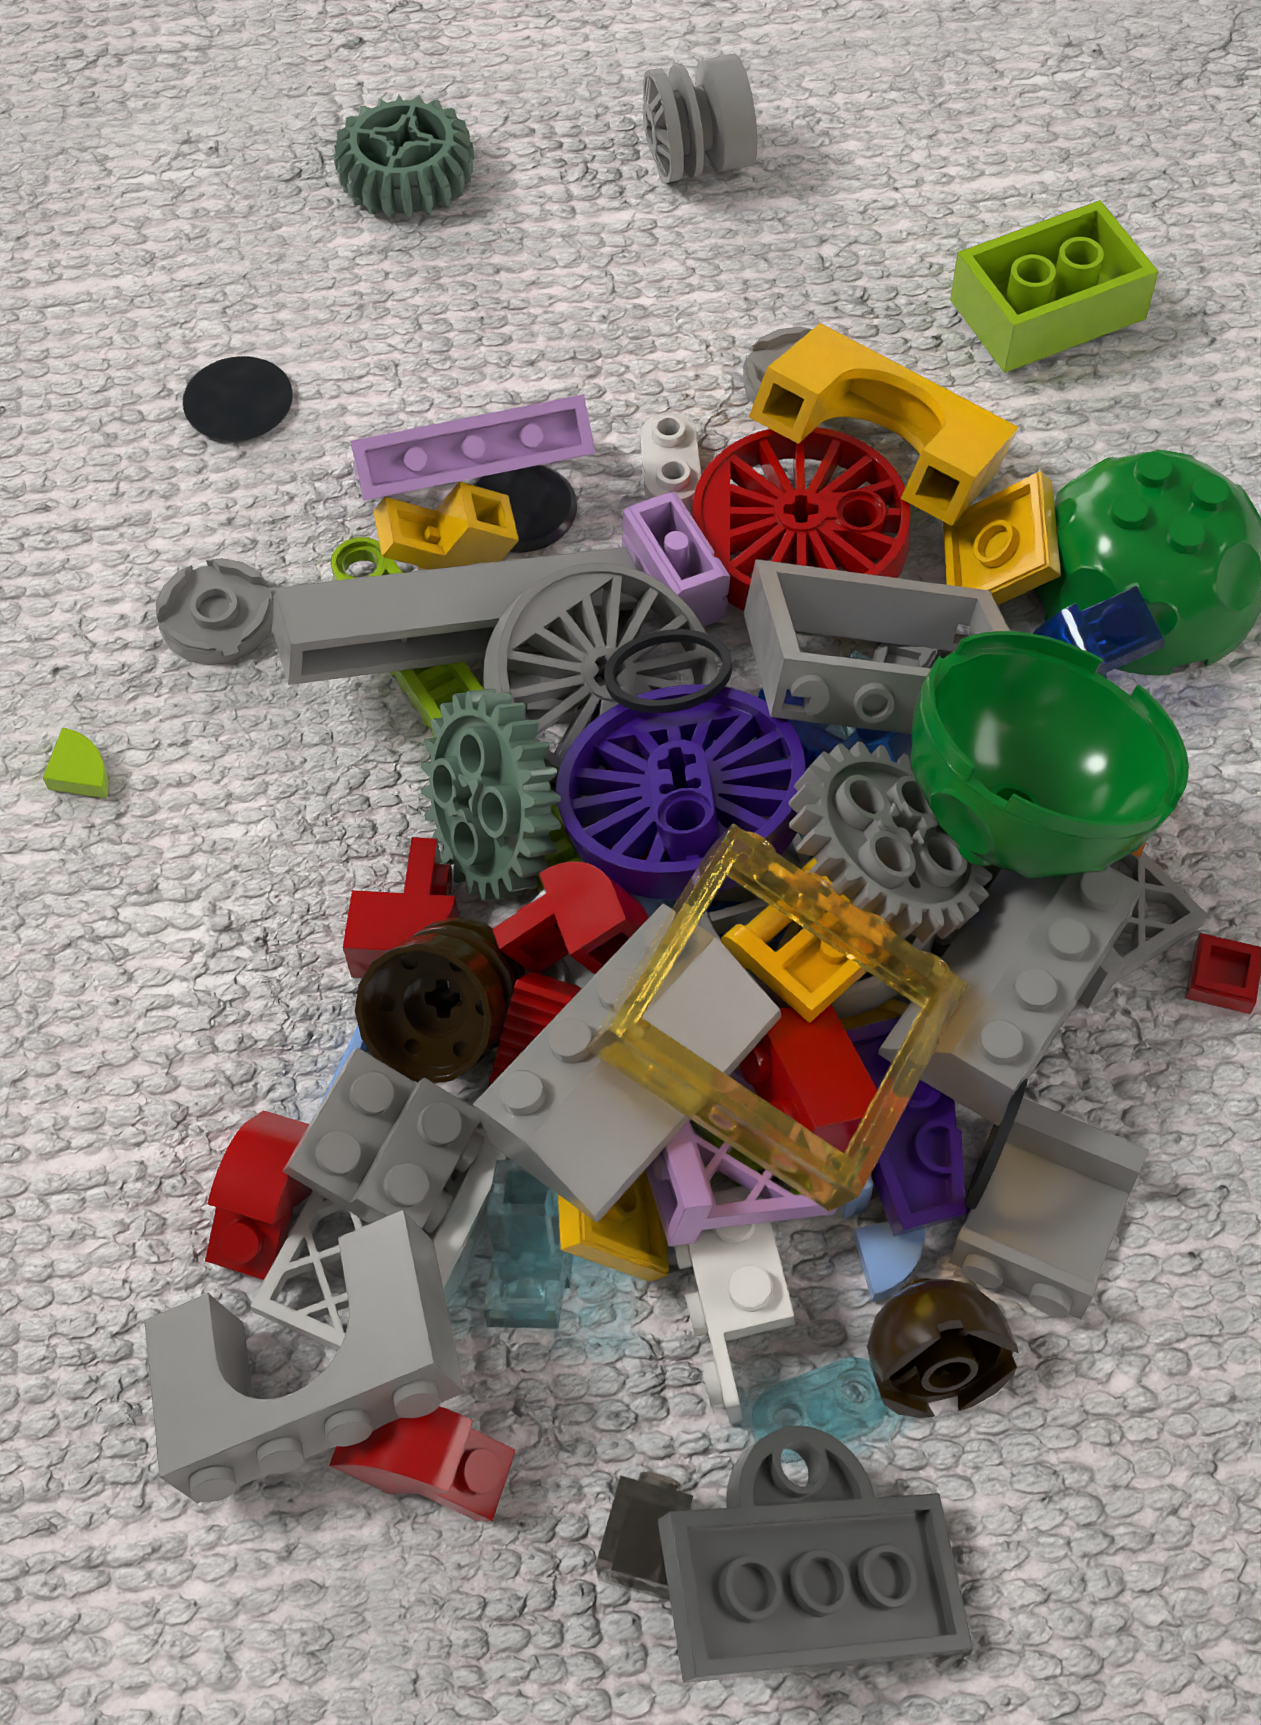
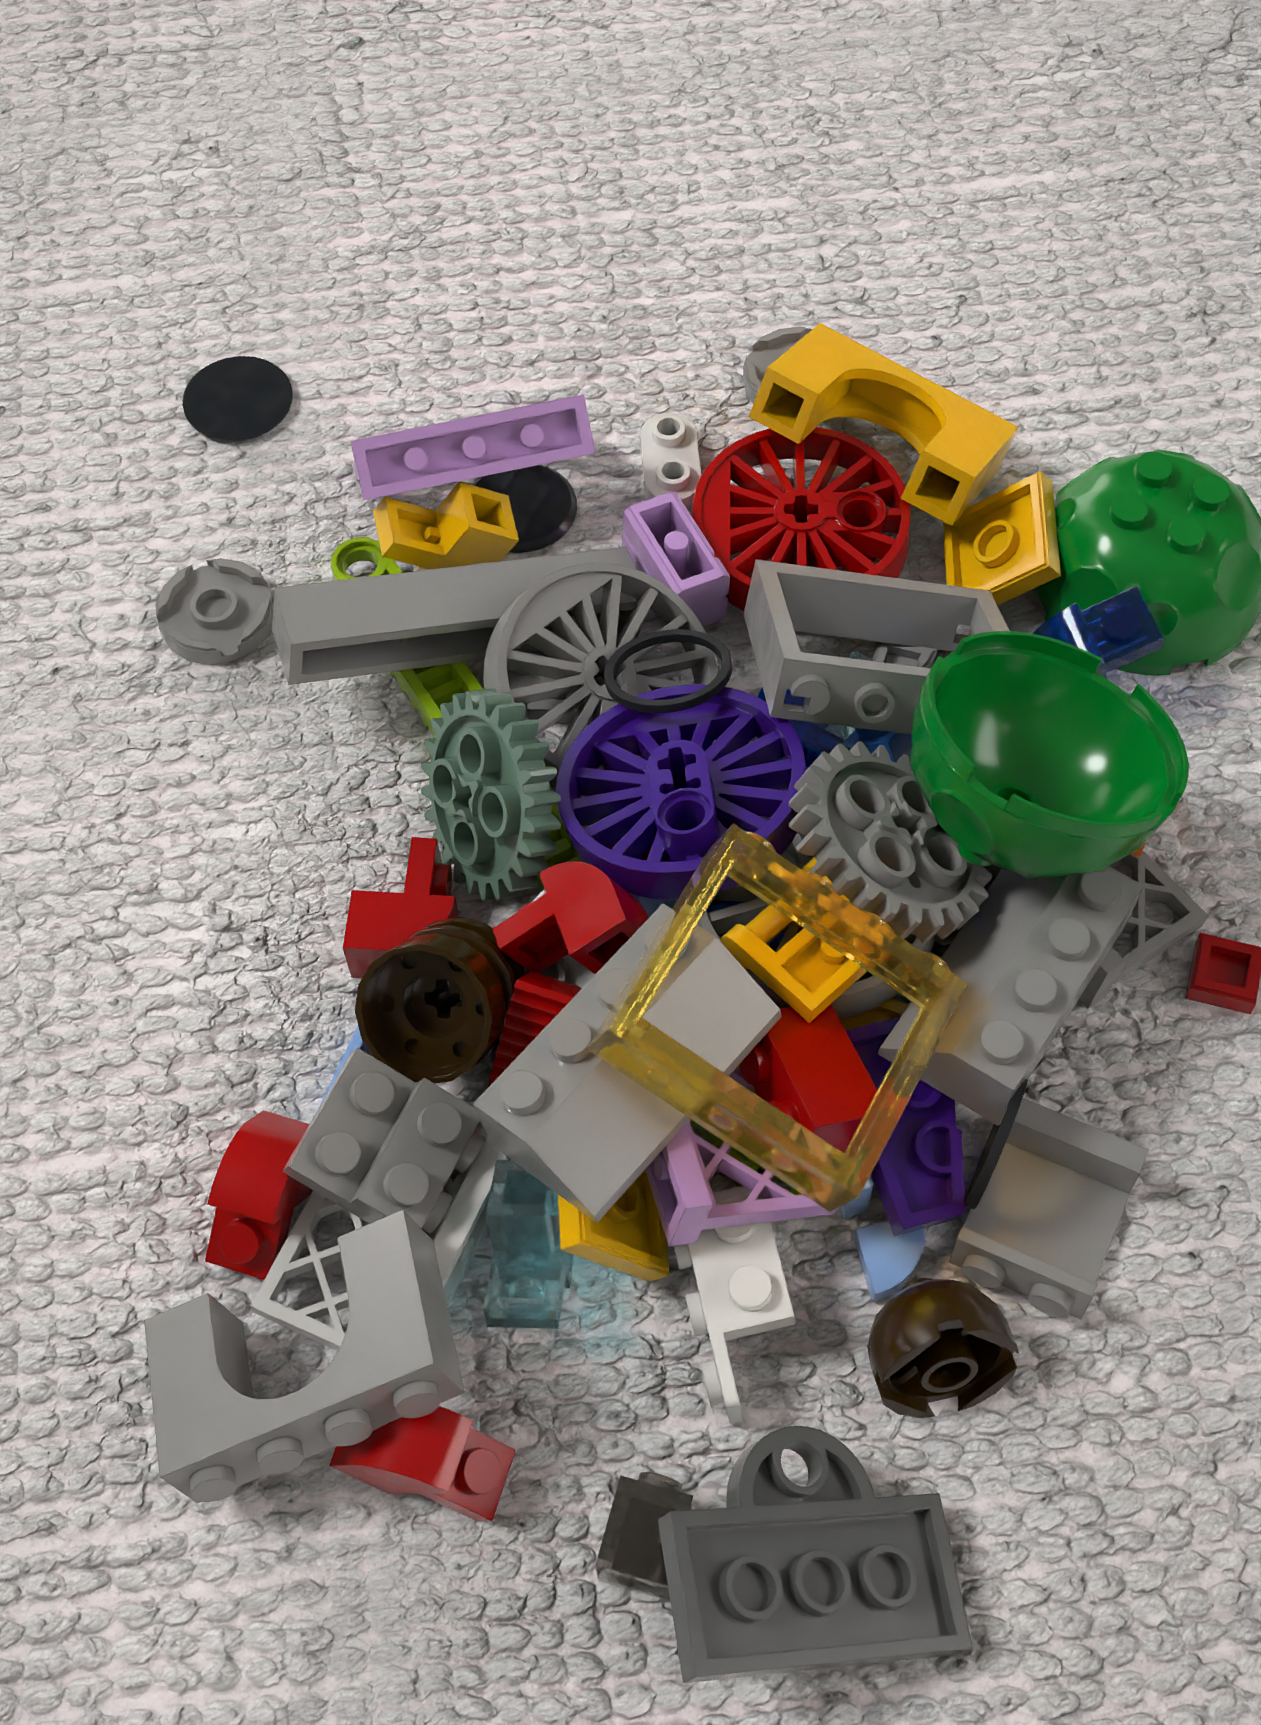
lime tile [43,727,109,799] -> none
sand green gear [333,95,474,220] -> none
light grey wheel [643,53,758,183] -> none
clear light blue plate [751,1357,889,1463] -> none
lime brick [950,200,1159,373] -> none

